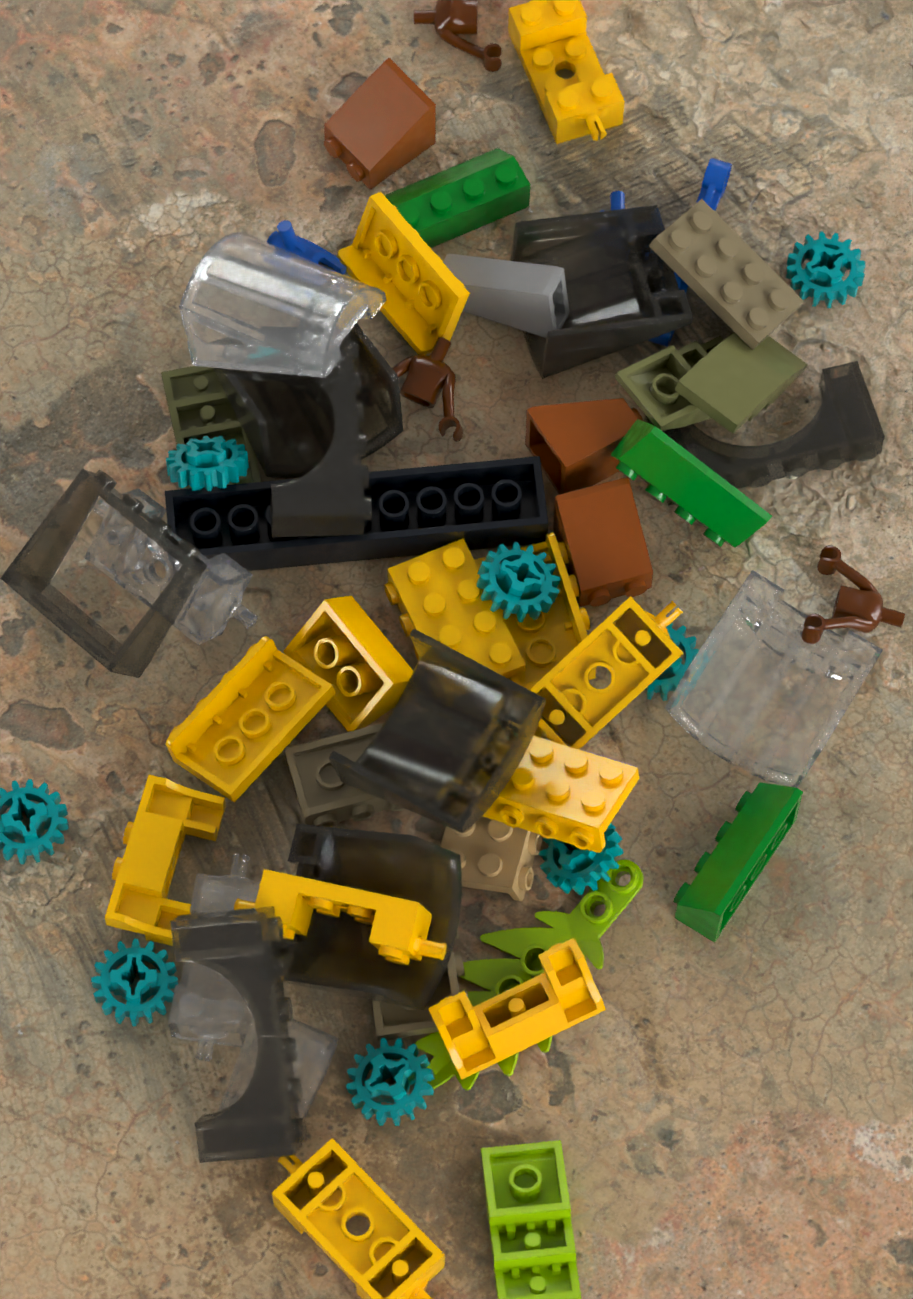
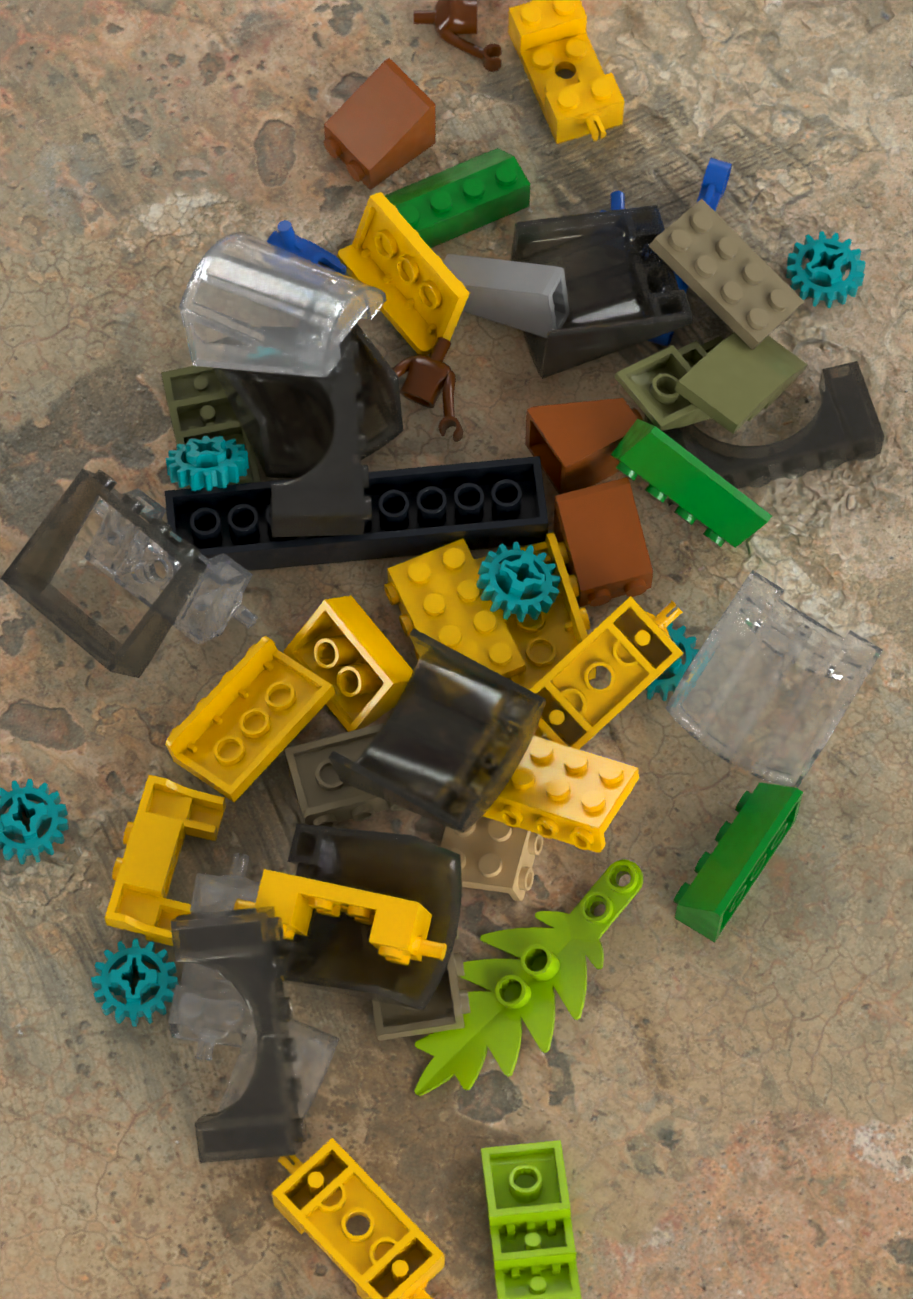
teal gear [346,1038,435,1126] -> none
yellow bracket [428,938,606,1080] -> none
teal gear [539,823,624,895] -> none
reddish brown piece [801,545,905,644] -> none

